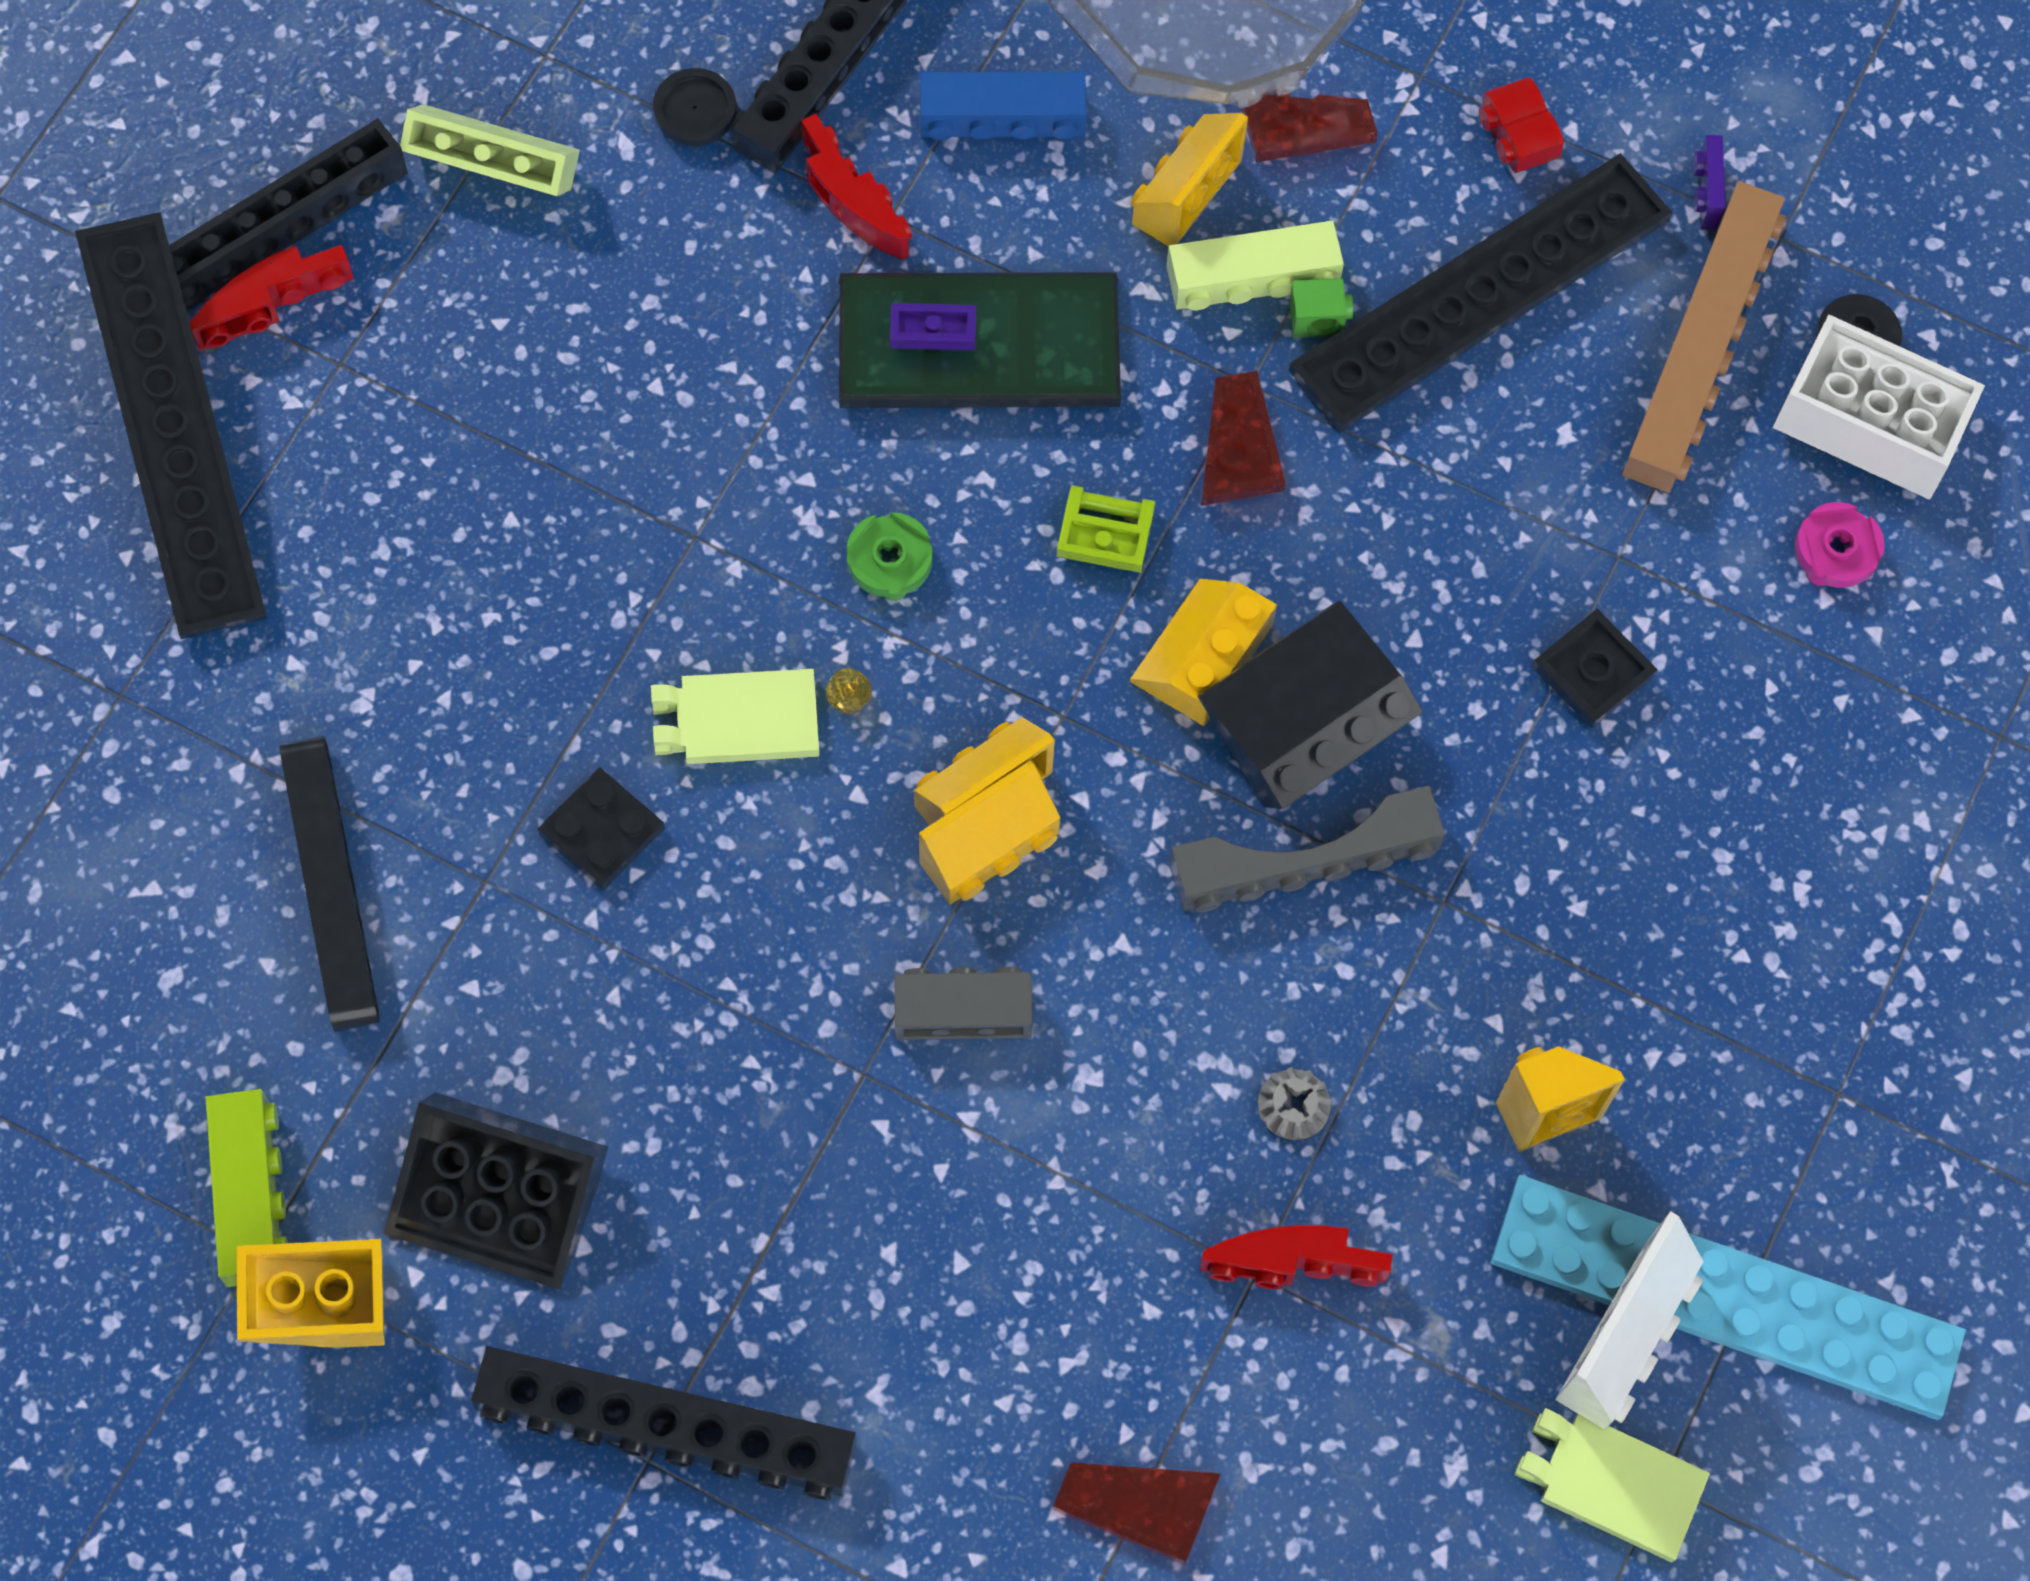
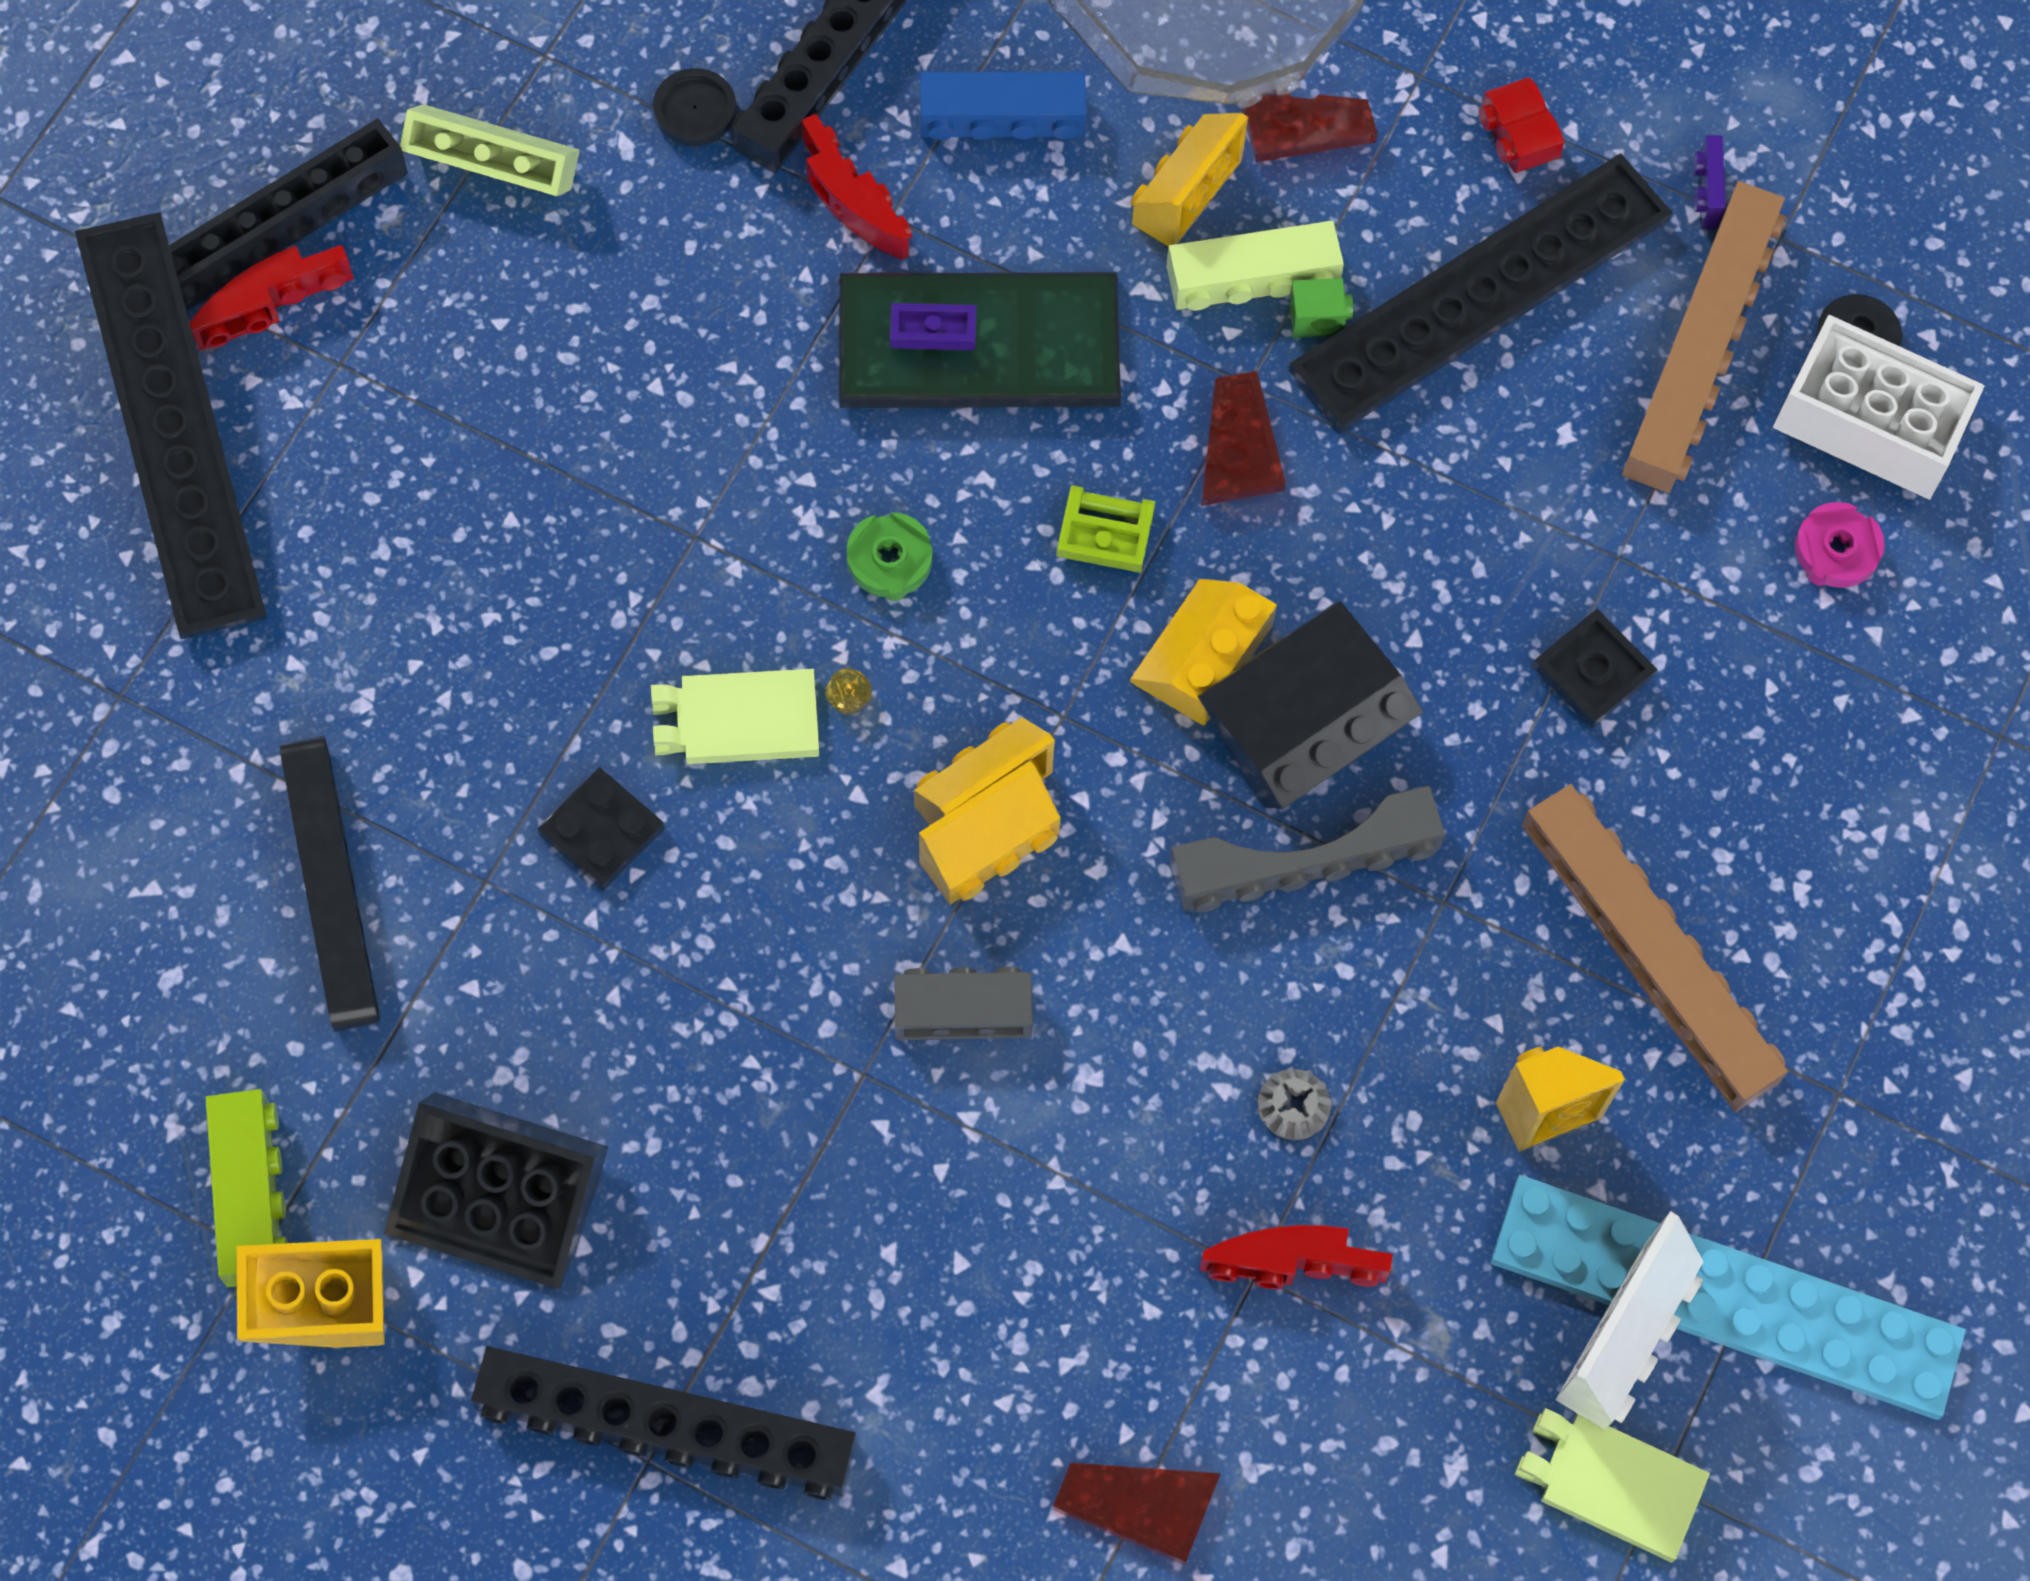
none -> medium nougat brick [1521,784,1788,1113]

